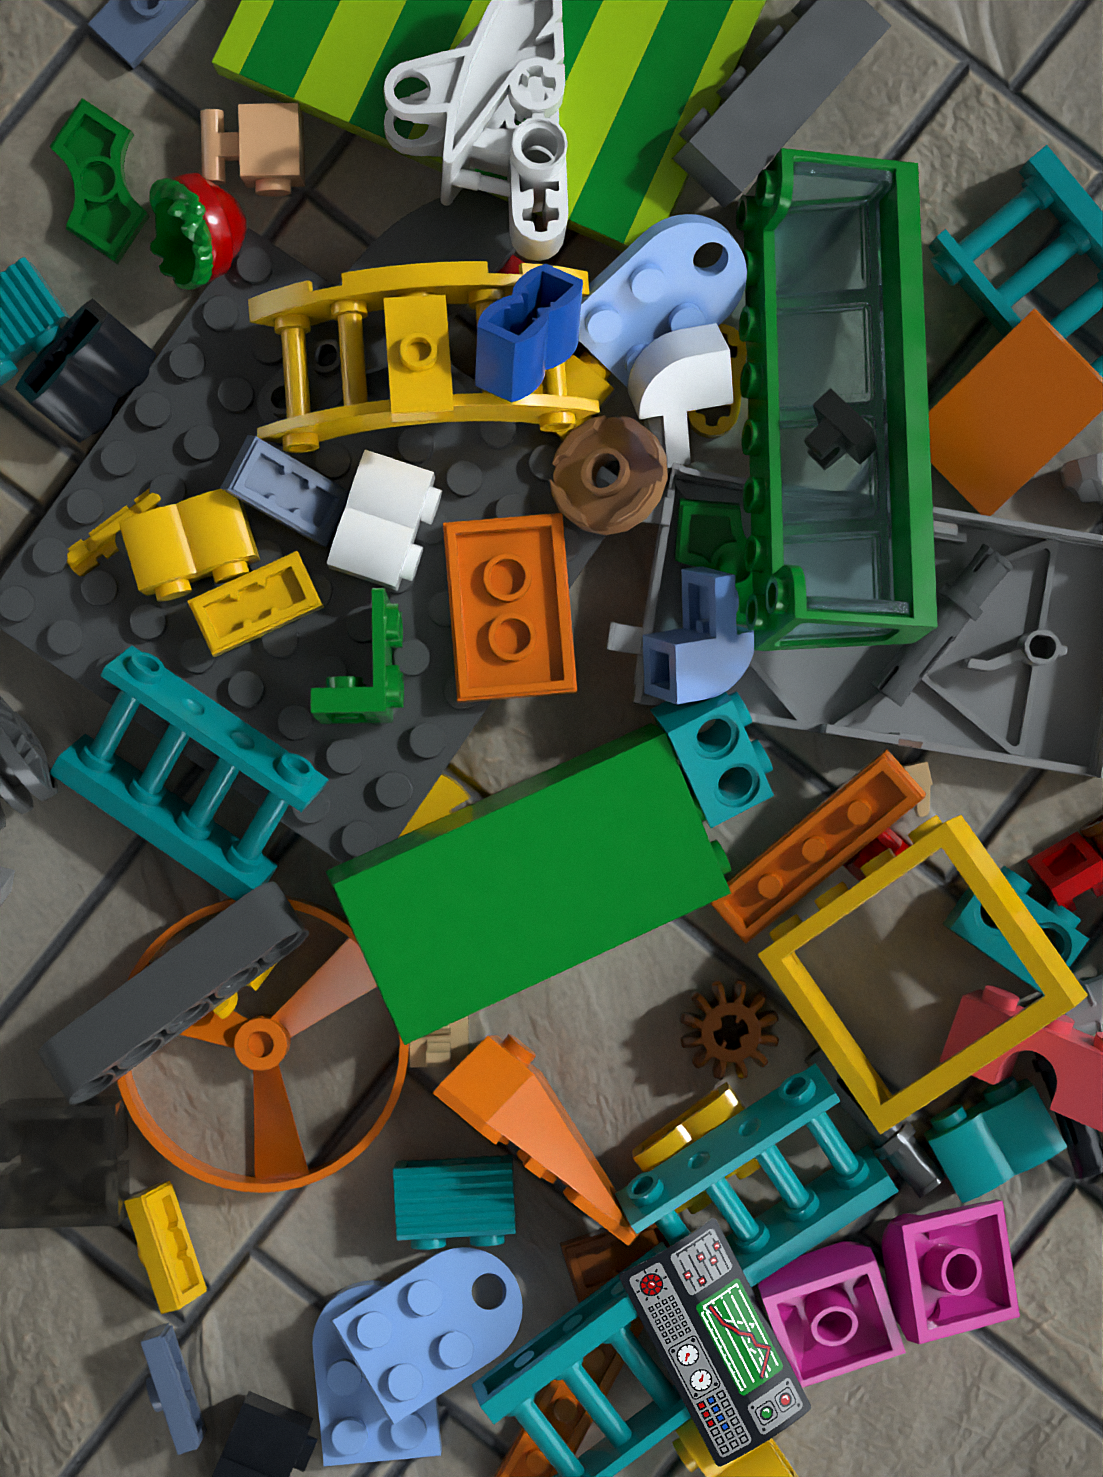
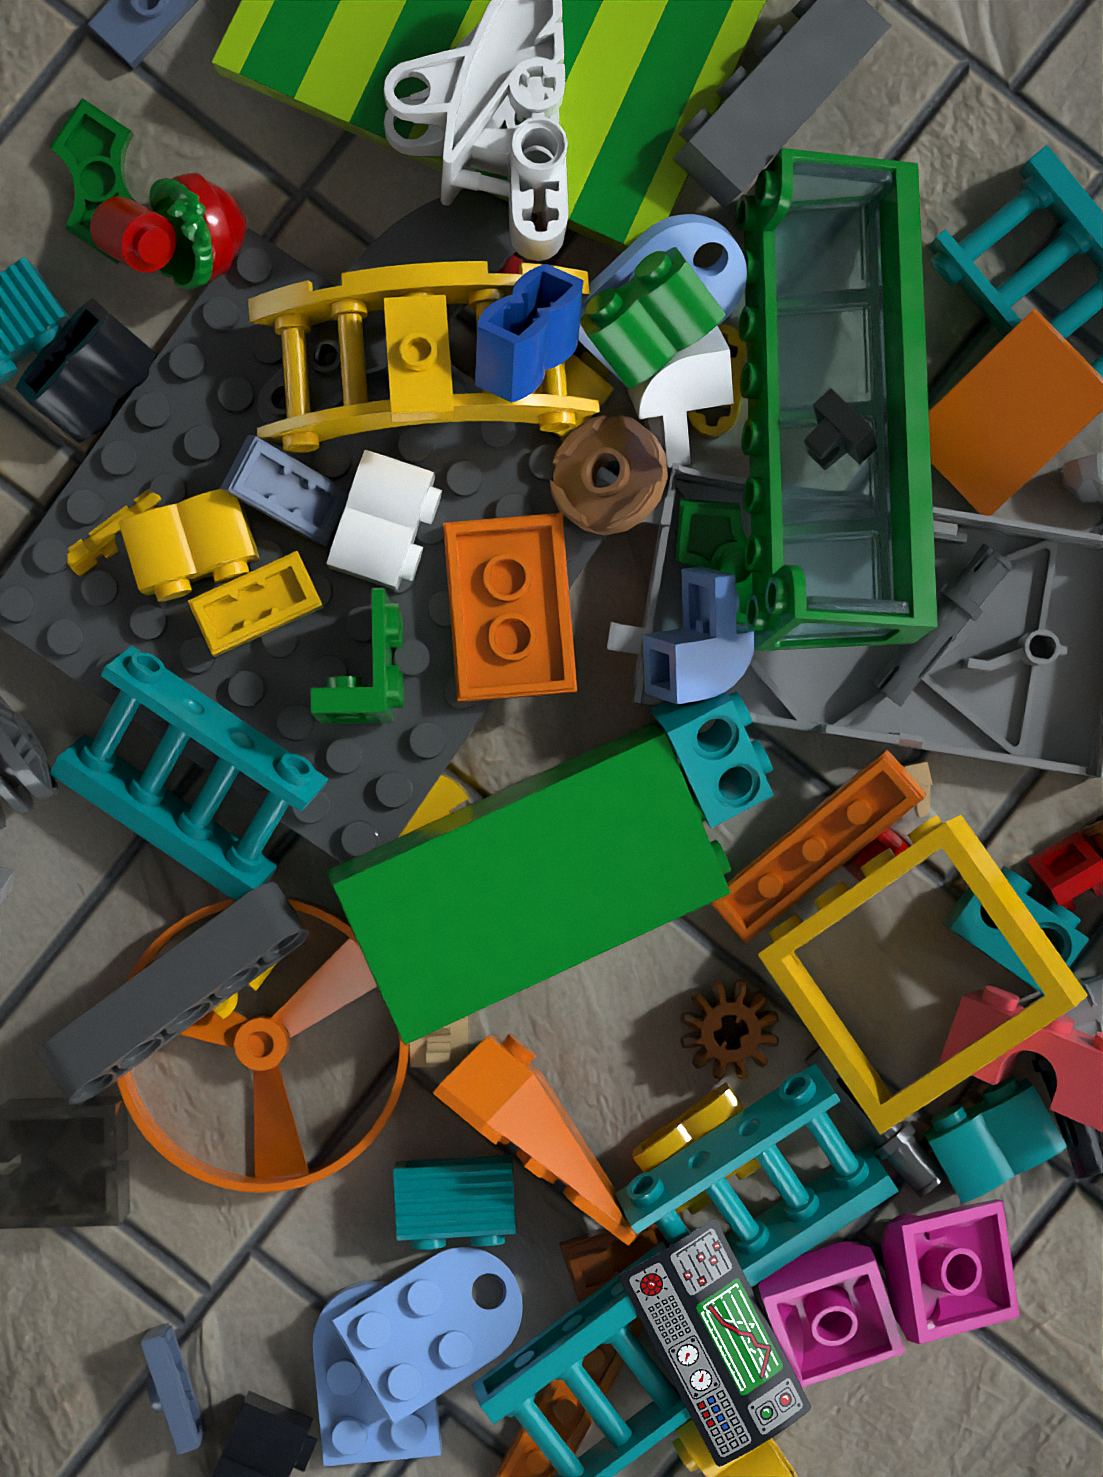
yellow plate [124,1180,207,1314] -> none
light nougat brick [200,103,305,197] -> none
none -> red brick [90,197,176,273]
none -> green brick [580,247,726,389]

